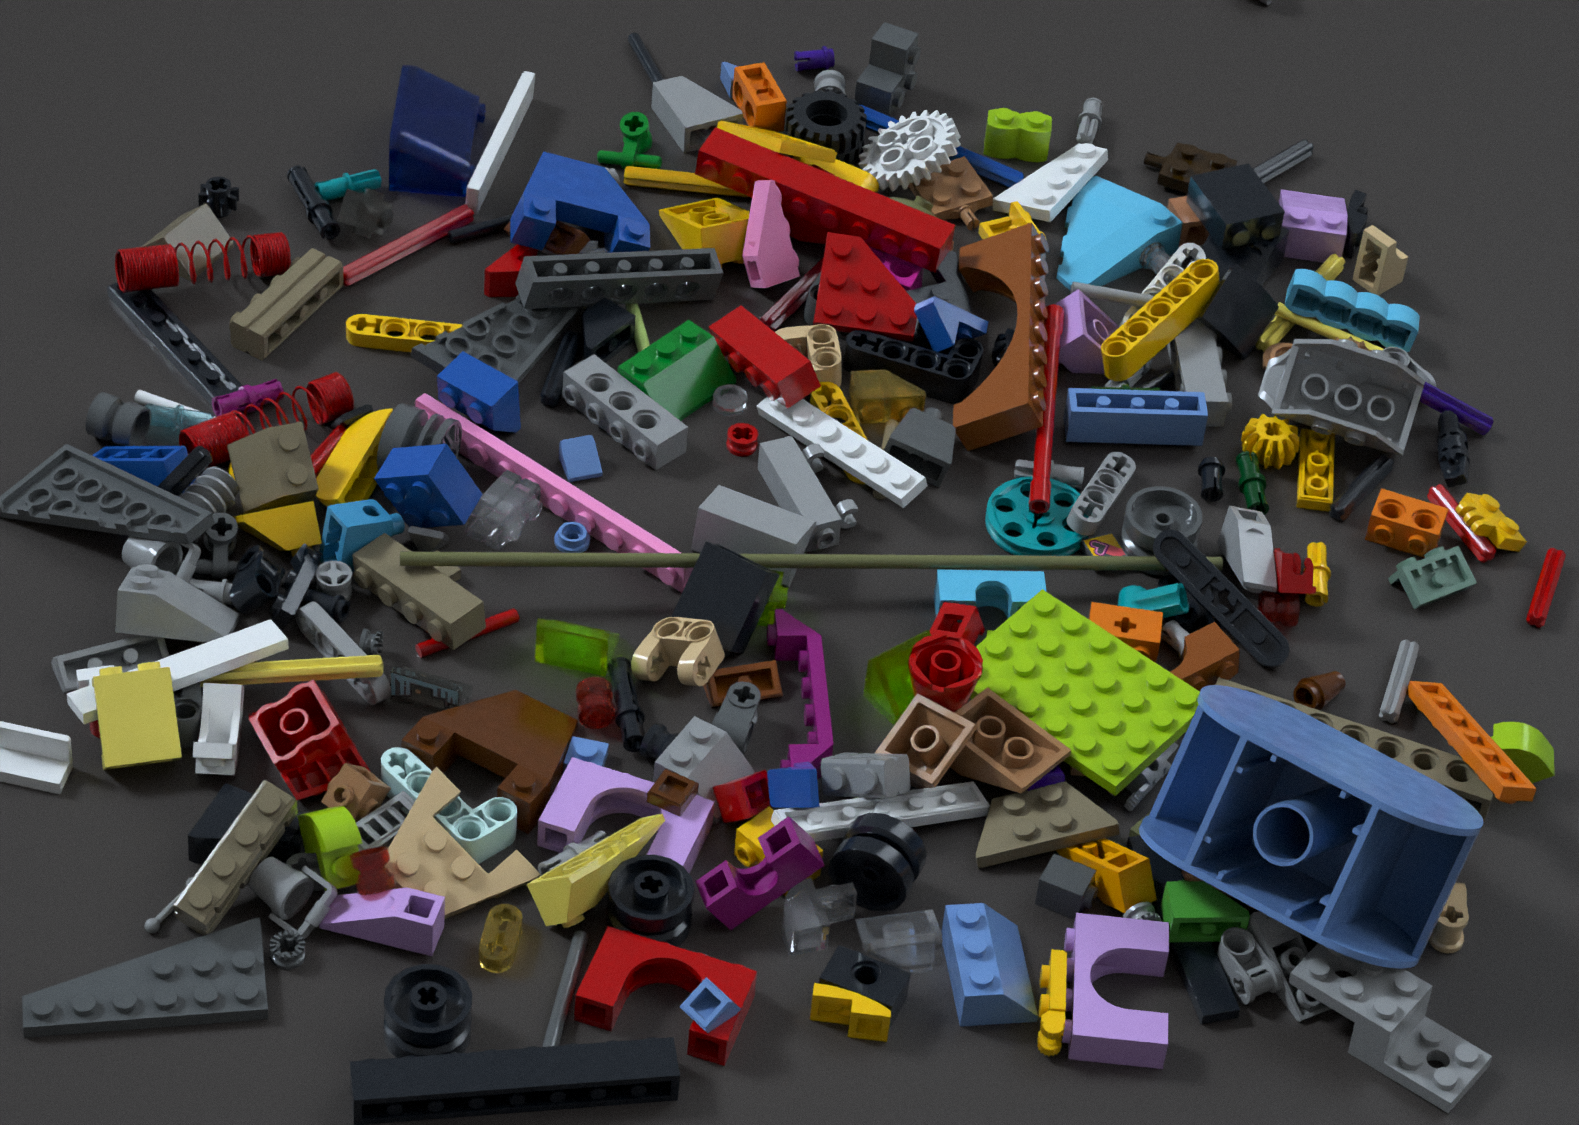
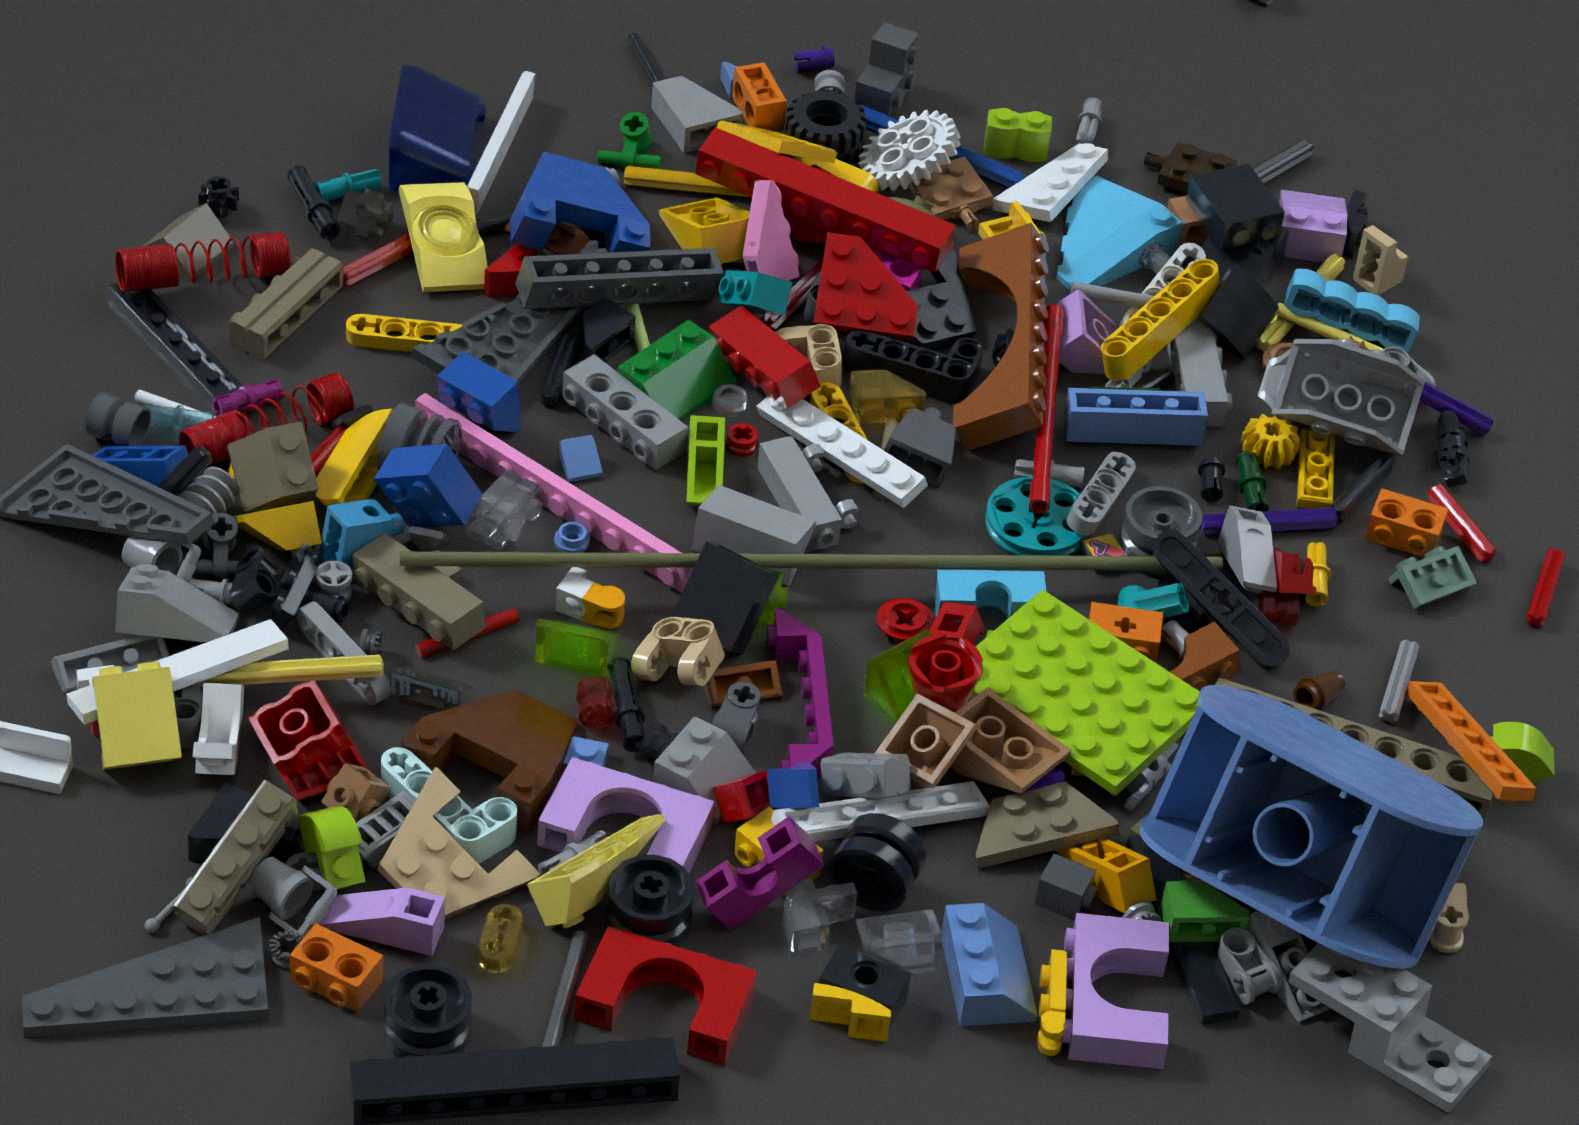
clear red wheel [350,846,396,895] -> none
reddish brown tile [646,769,699,817] -> none
medium blue slope [680,977,741,1033] -> none
blue slope [914,296,989,352] -> none
yellow hinge [1455,493,1527,552] -> none
none -> orange brick [290,923,383,1012]
none -> light yellow slope [399,182,488,292]
none -> leg [556,567,625,629]
none -> lime slope [686,415,725,506]
none -> teal brick [718,270,792,315]
none -> red gear [876,598,934,645]
none -> dark purple axle [1201,508,1337,536]

